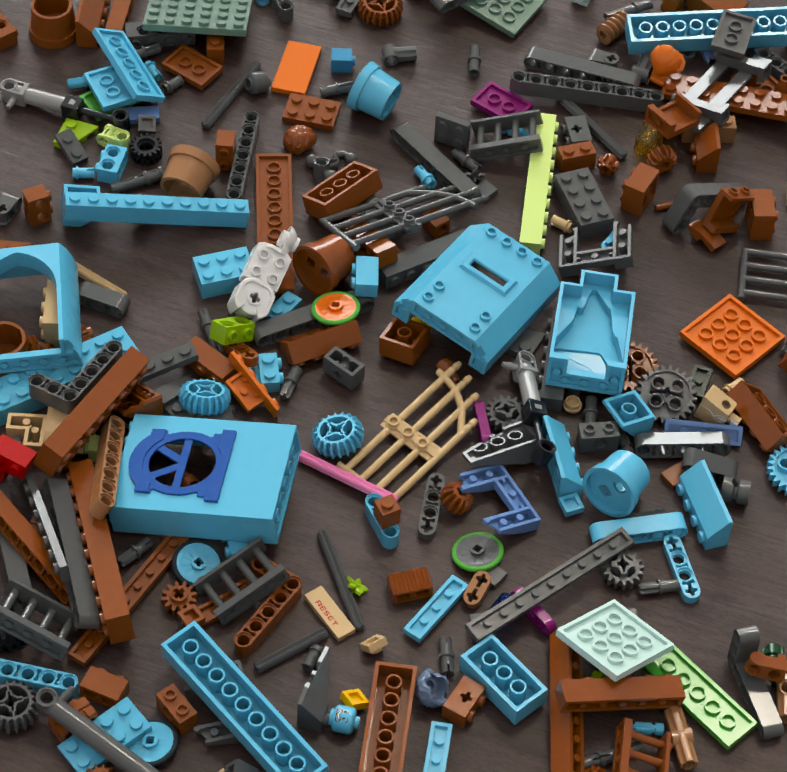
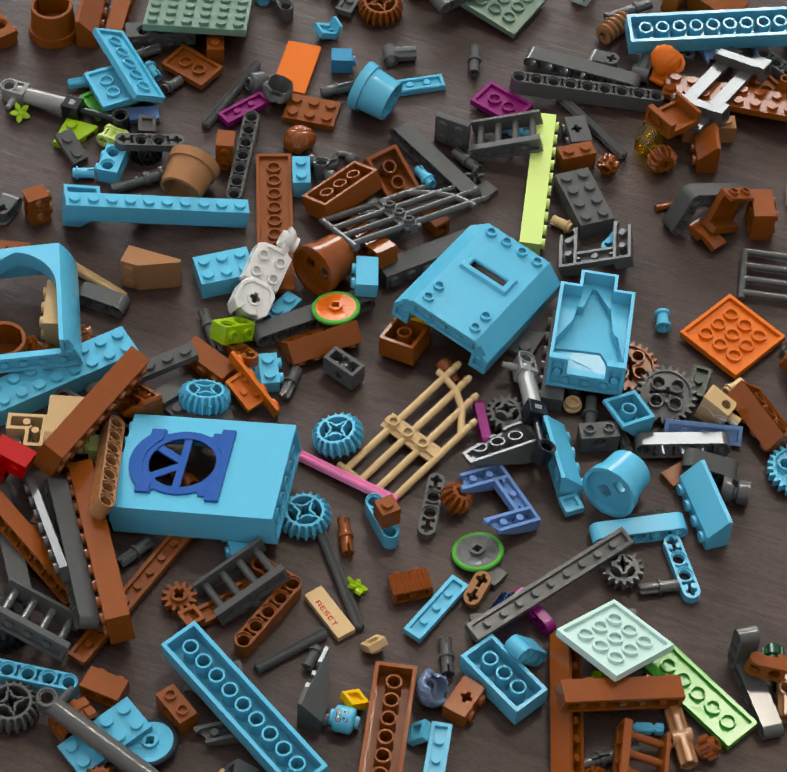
dark grey beam [28,340,123,414] -> none
medium azure wheel [172,539,224,589] -> none
dark orange brick [620,162,660,217] -> none
dark grey plate [710,9,757,59] -> none
none -> lime plant [9,102,30,123]
none -> dark grey beam [114,133,185,152]
none -> medium nougat slope [120,245,182,290]
none -> magenta plate [218,91,270,128]
none -> dark grey hair [262,74,293,104]
none -> medium azure gear [282,491,332,541]
none -> medium azure brick [292,156,311,197]
none -> medium azure bracket [313,16,343,40]
none -> dark orange pin [337,516,354,557]
none -> dark orange slope [363,144,419,203]
none -> medium azure tile [398,74,446,97]
none -> medium azure plate [407,719,431,746]
none -> medium azure beam [504,634,547,667]
none -> medium azure bush [654,308,672,333]
none -> dark orange gear [695,733,722,761]

